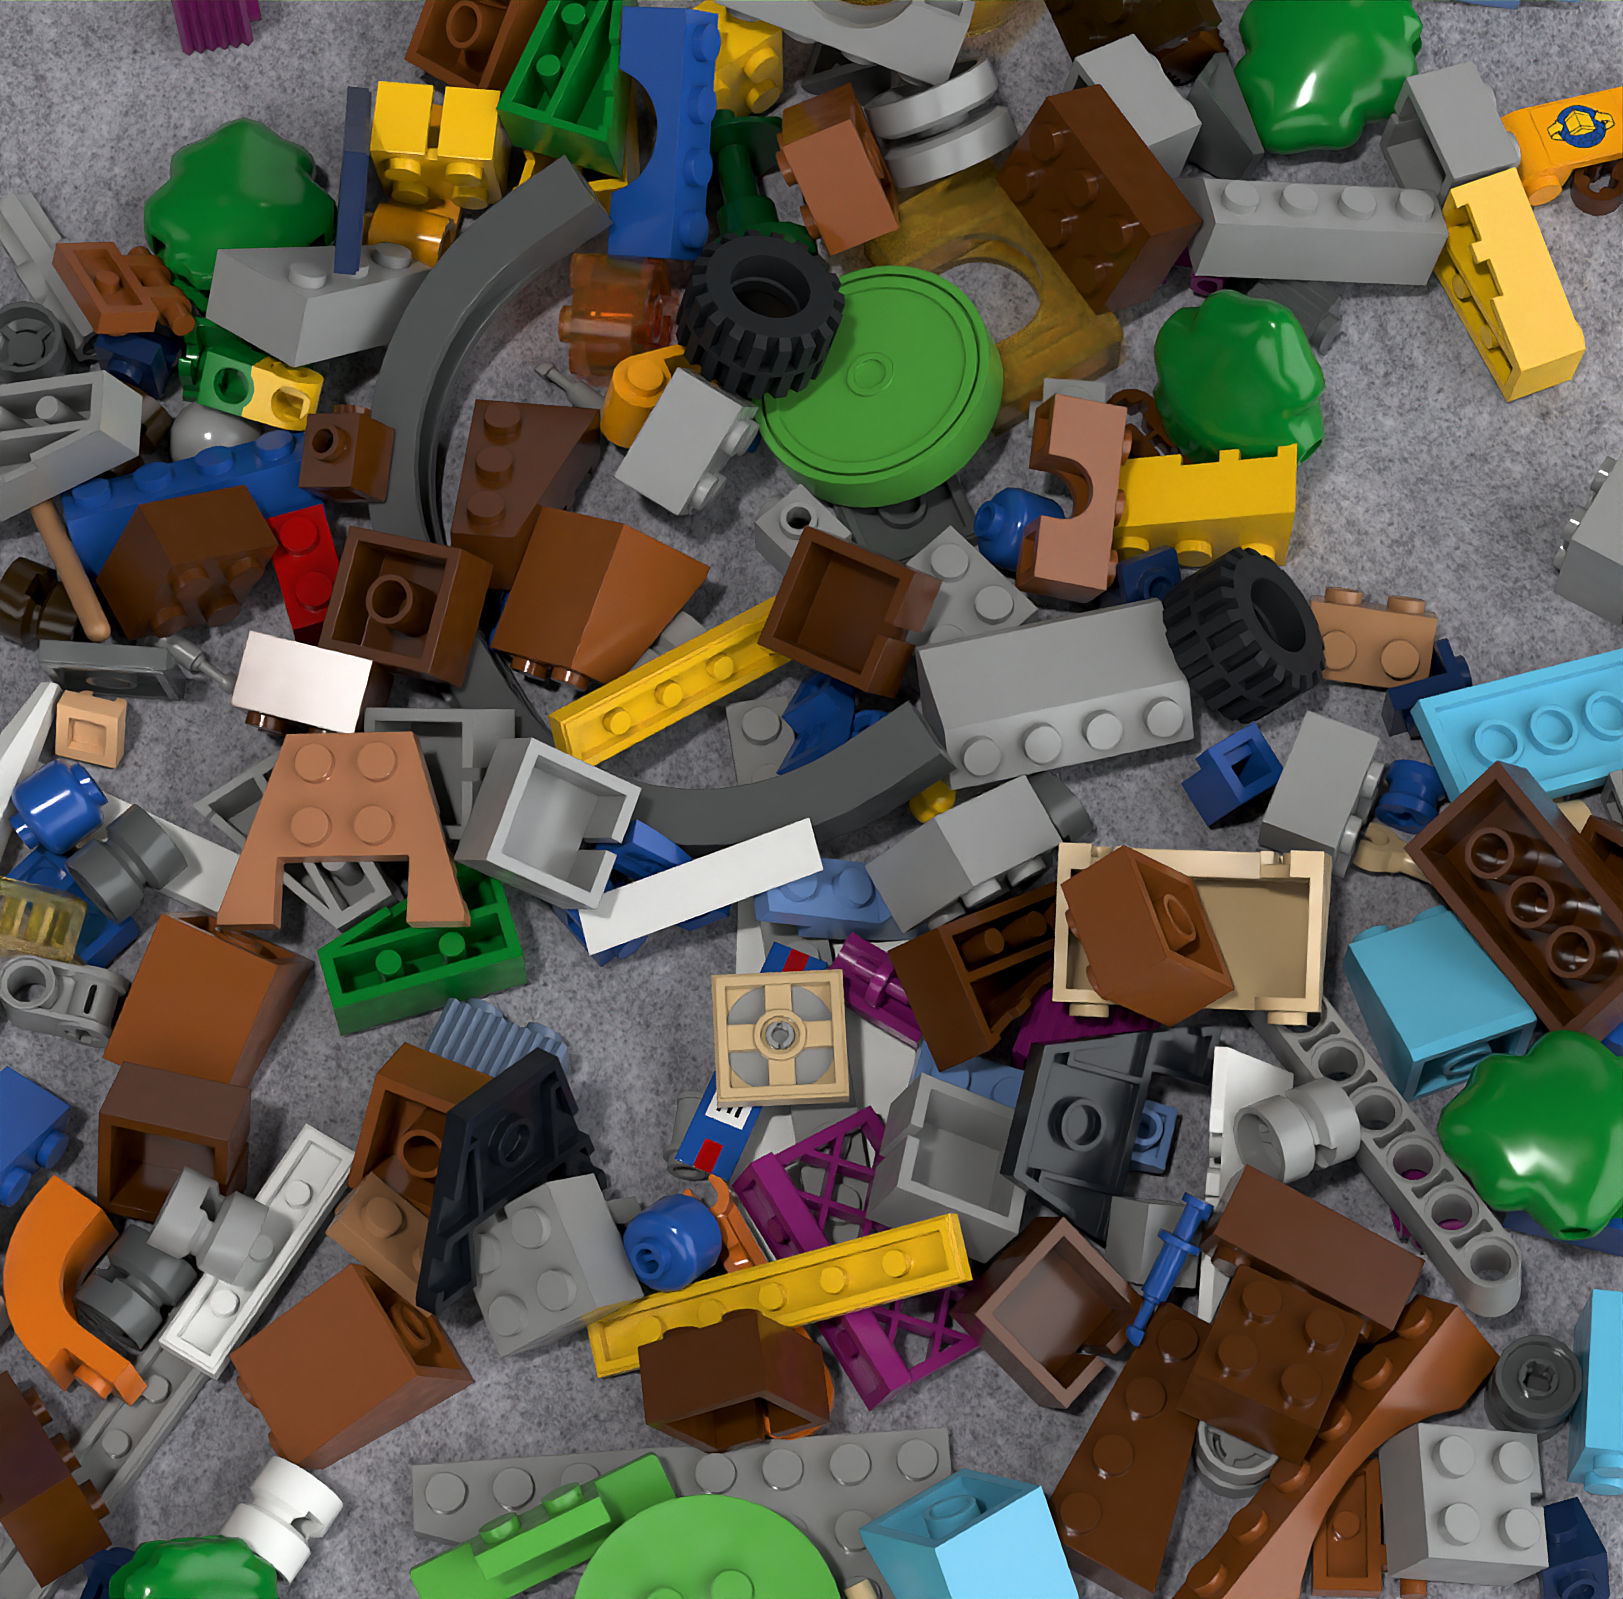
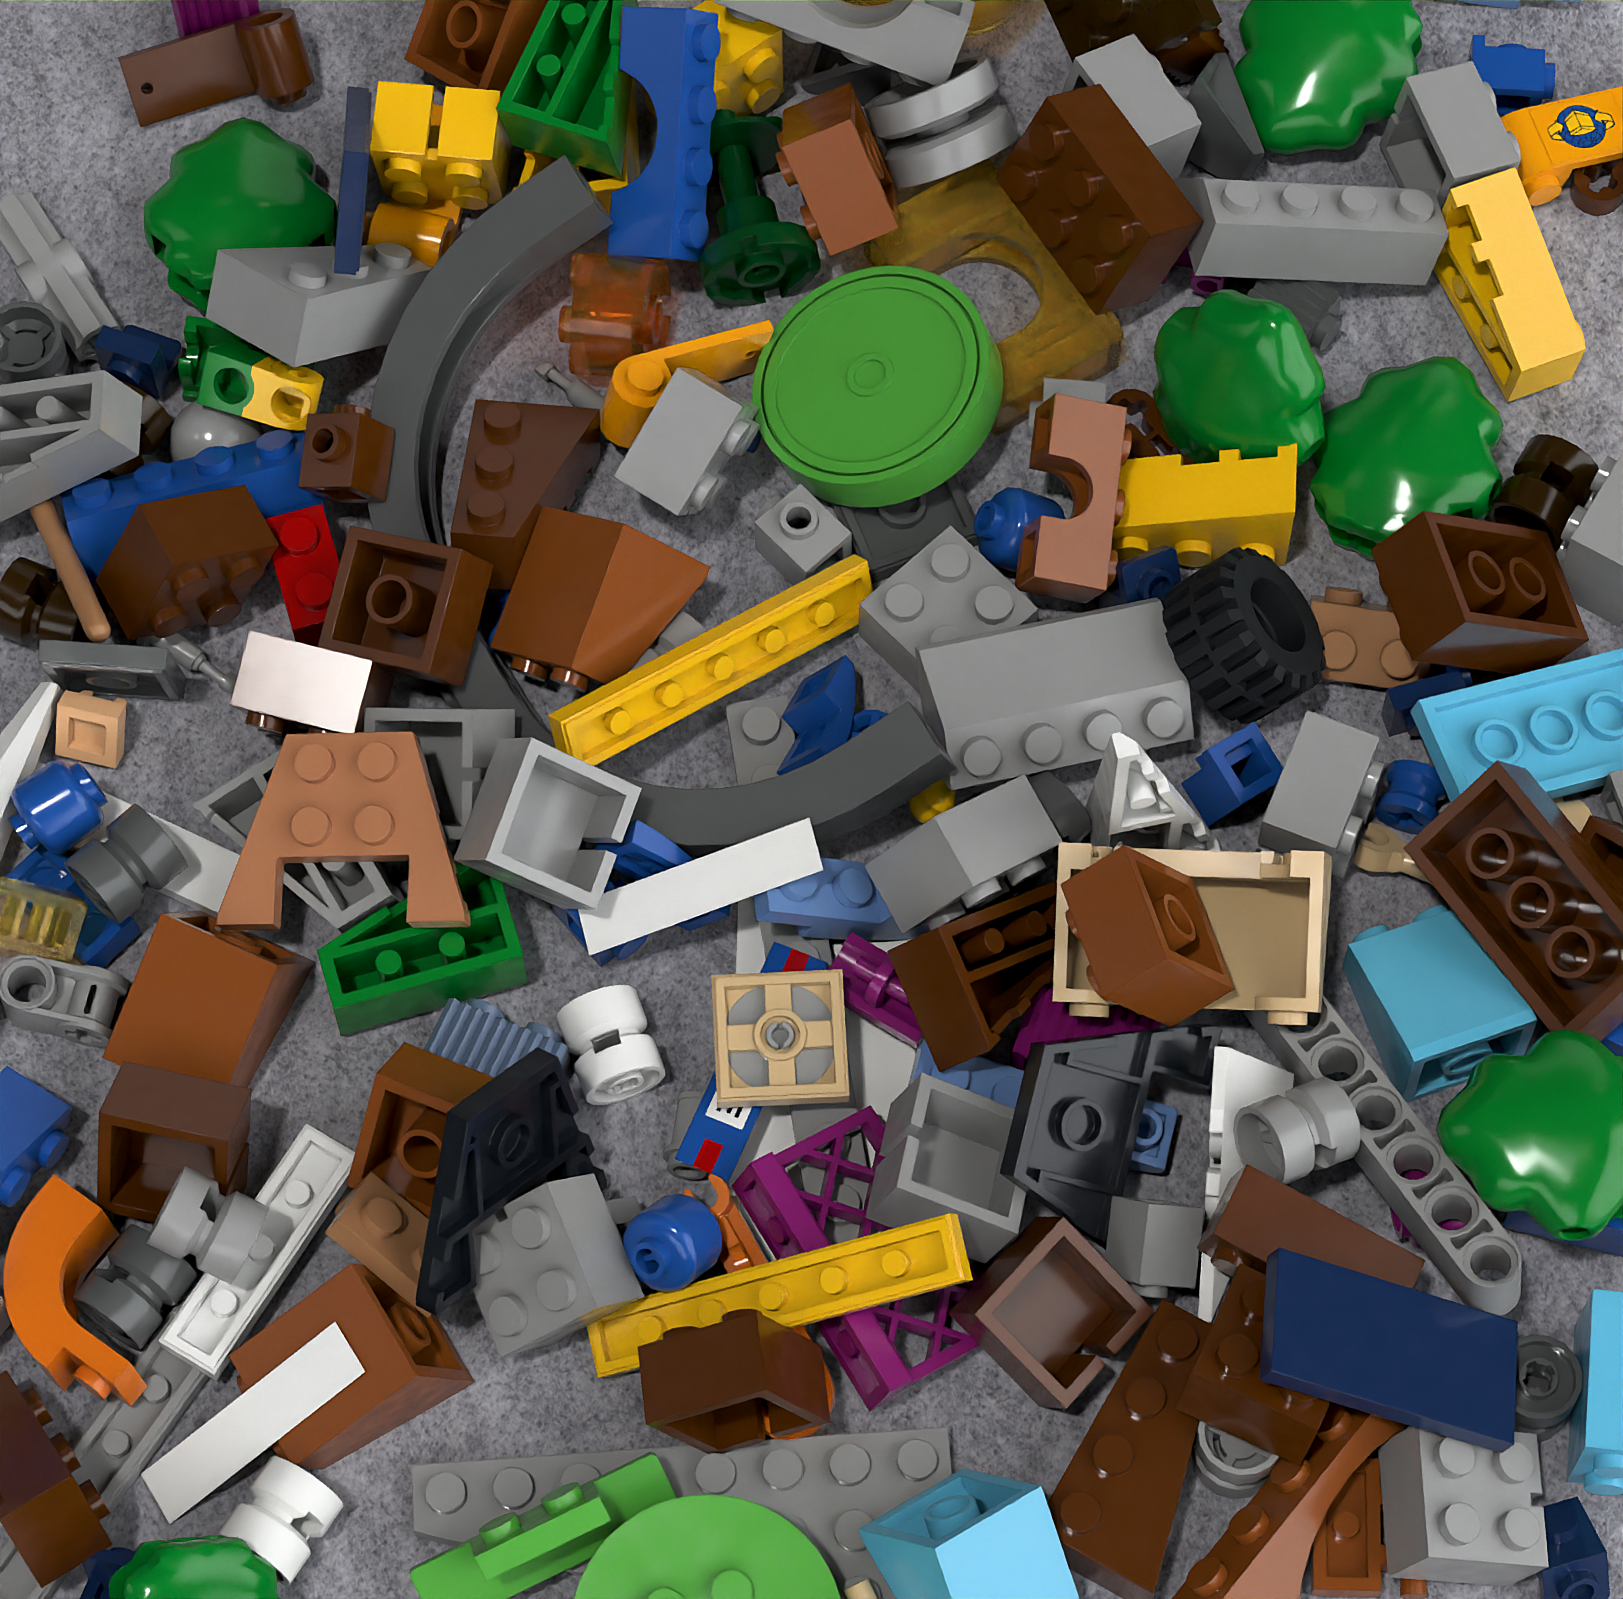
dark orange plate [52,242,195,336] -> none
black tyre [675,230,845,399] -> none
reddish brown piece [757,525,943,699] -> none
blue piece [1126,1192,1214,1347] -> none
none -> reddish brown door [118,8,315,127]
none -> white sticker [141,1322,365,1524]
none -> white wheel [557,985,665,1105]
none -> white wedge [1085,732,1222,851]
none -> dark blue tile [1260,1247,1518,1453]
none -> green piece [1310,356,1504,561]
none -> reddish brown brick [1371,511,1589,675]
none -> blue brick [1467,35,1556,118]
none -> dark brown wheel [1488,434,1599,551]

